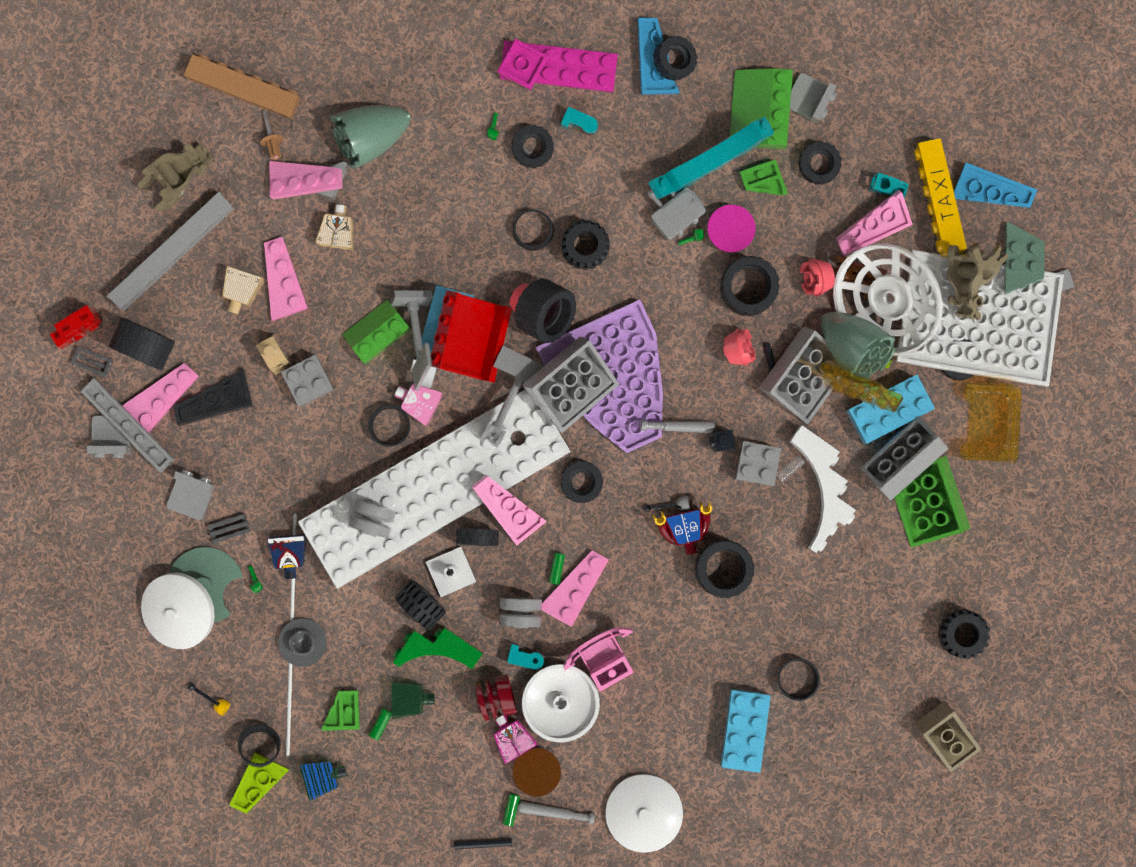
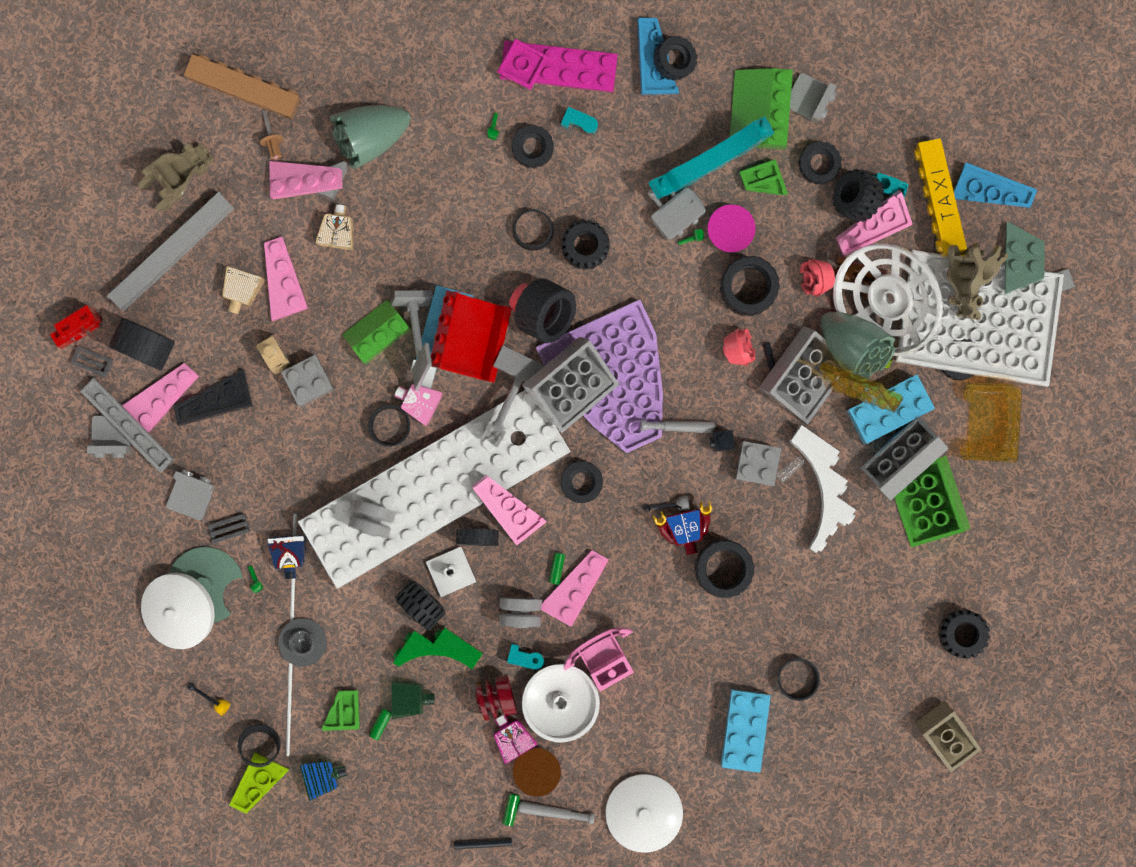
none -> black tyre [832,169,884,222]

